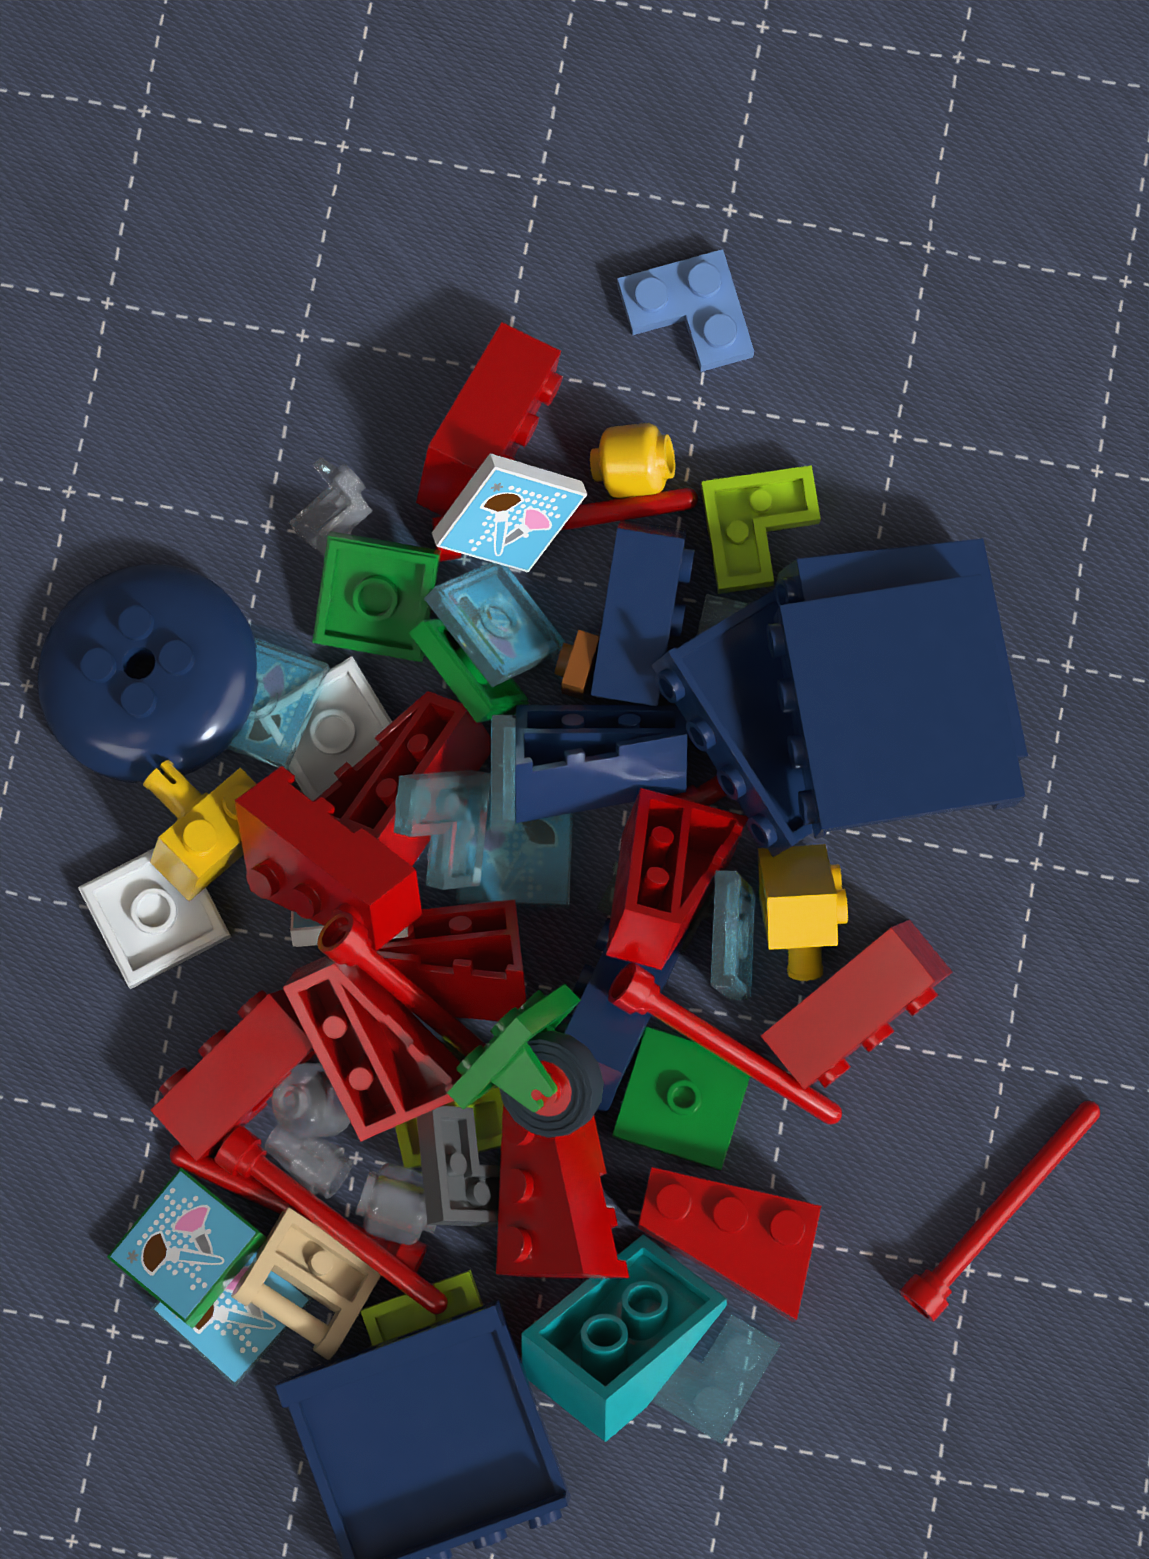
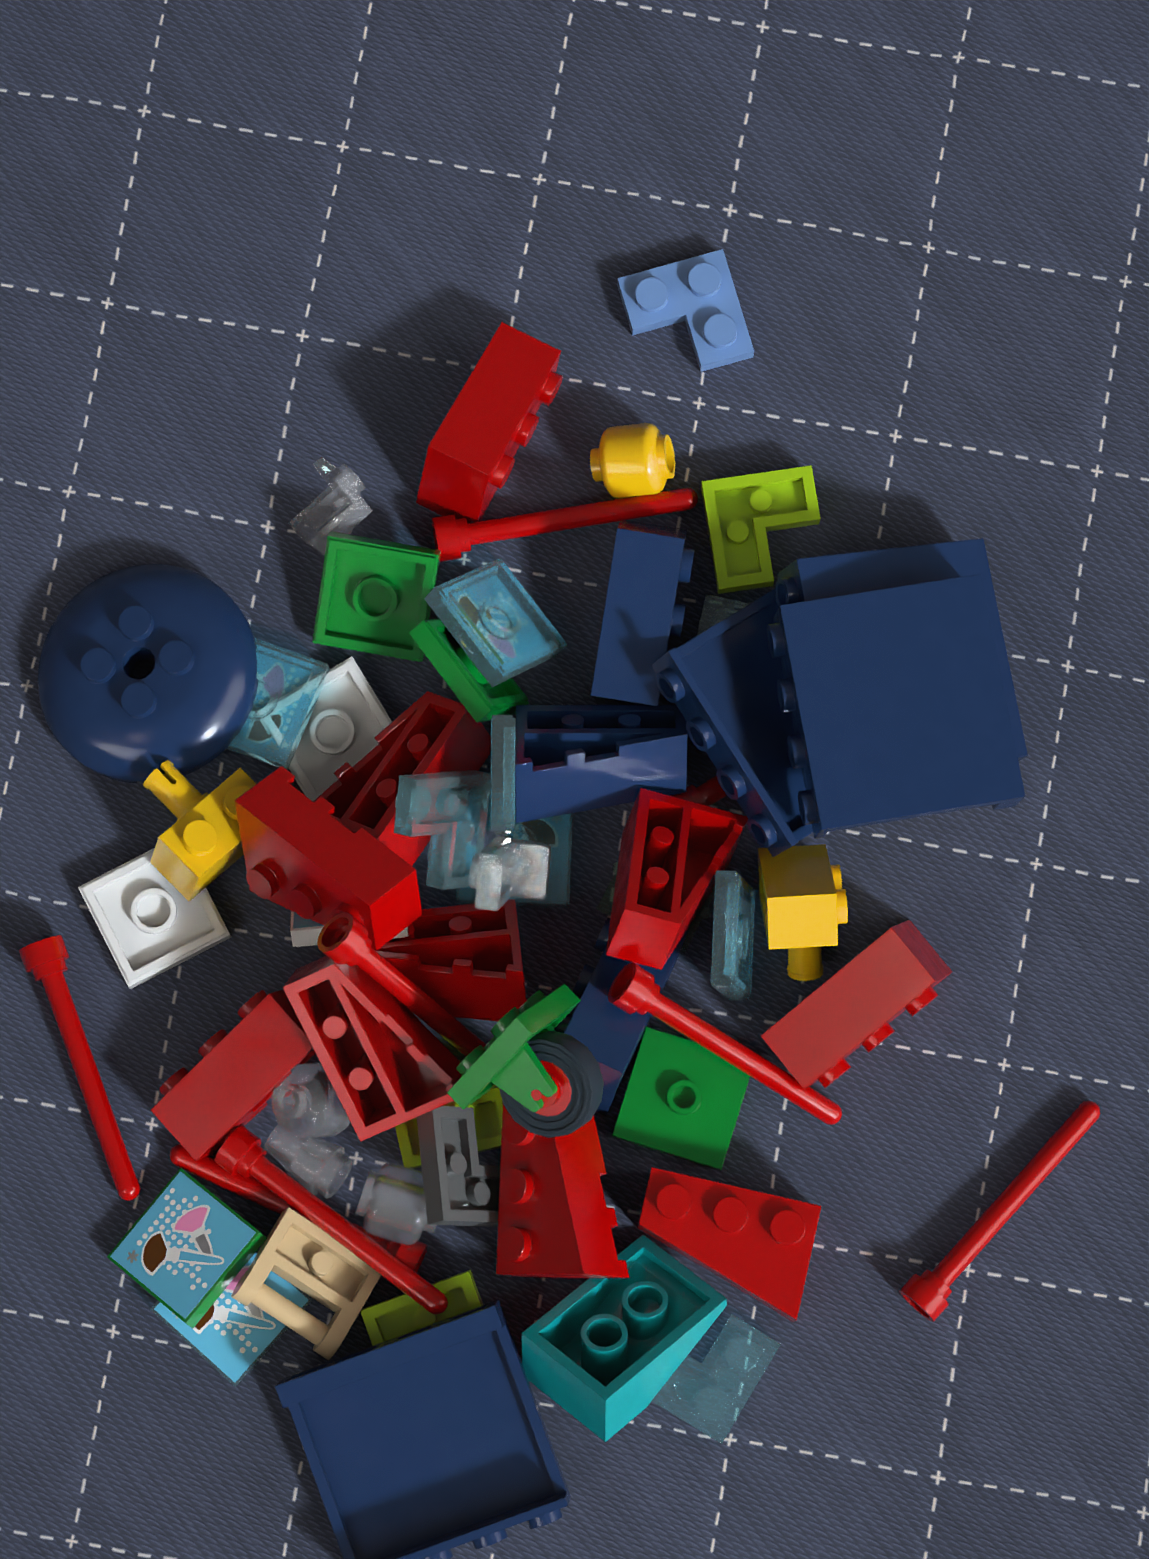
tile [432,453,587,572] -> none
dark orange plate [554,630,600,700] -> none
none -> red piece [19,935,140,1201]
none -> clear bracket [469,836,552,911]

